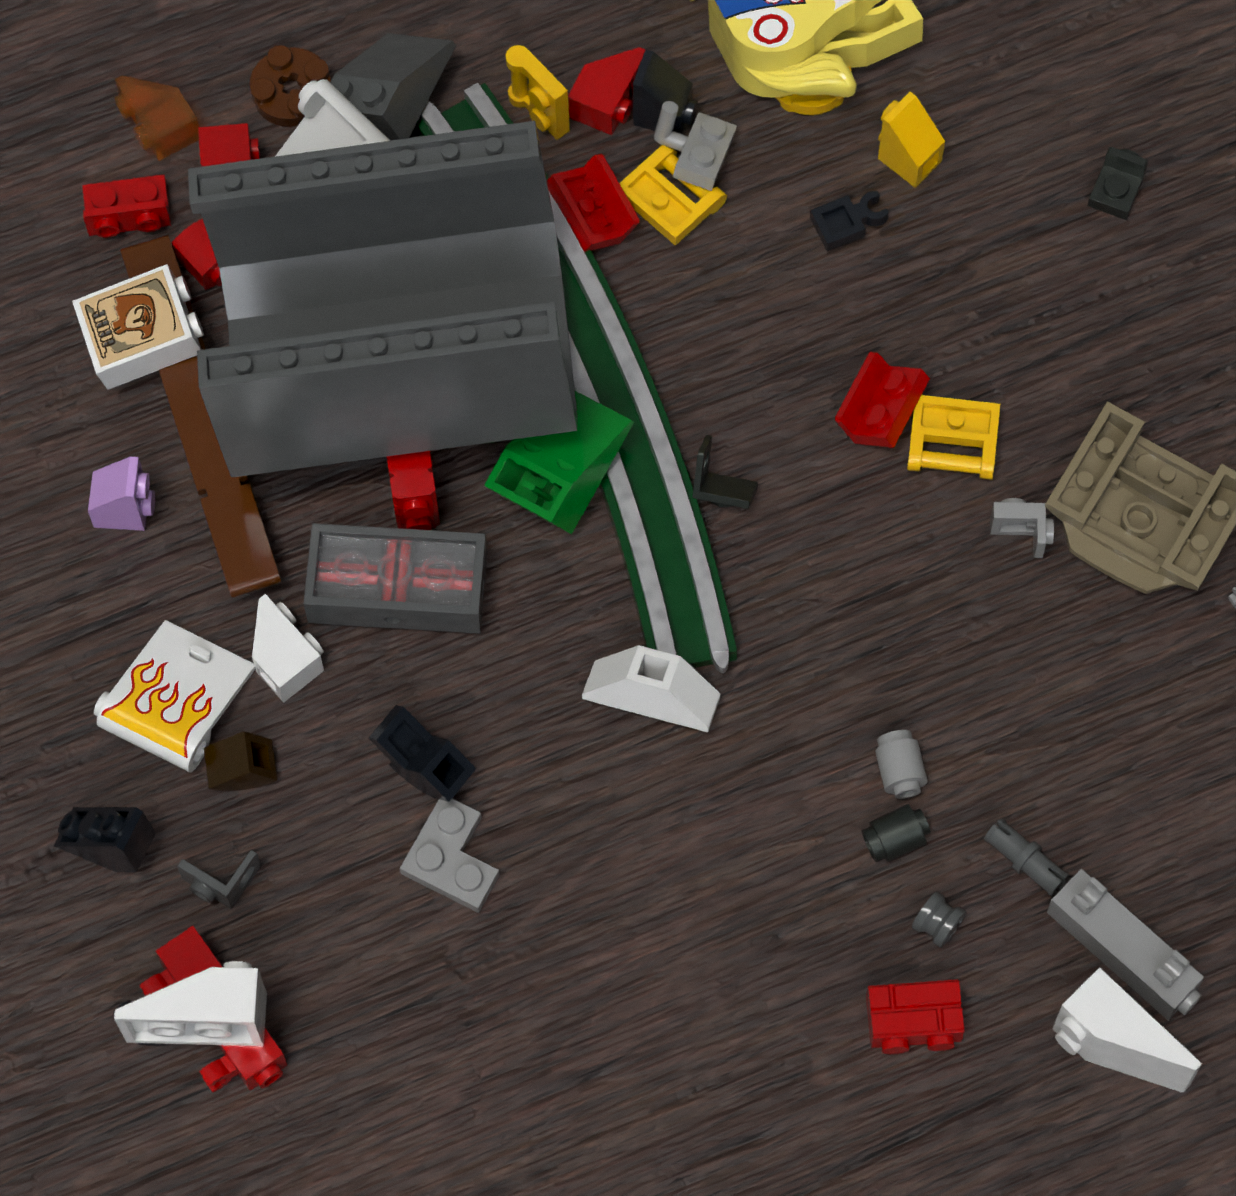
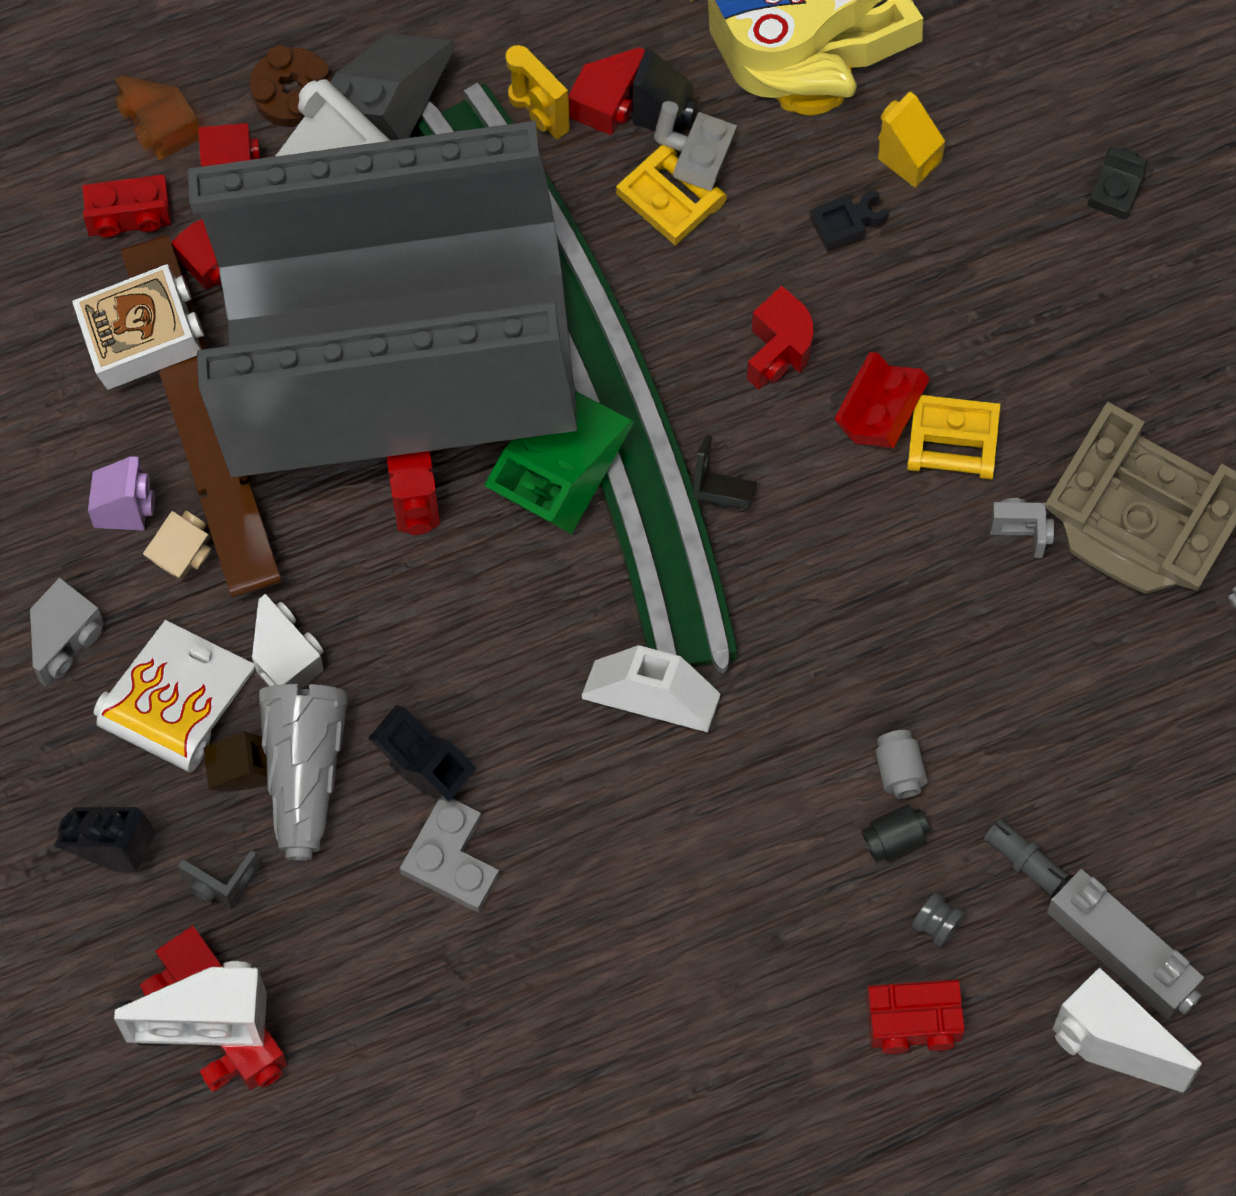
brick [303,523,488,634] -> none
red bracket [547,153,640,252] -> none
none -> light grey slope [30,577,104,687]
none -> tan brick [143,510,212,581]
none -> light grey cone [259,684,348,861]
none -> red brick [747,286,813,390]

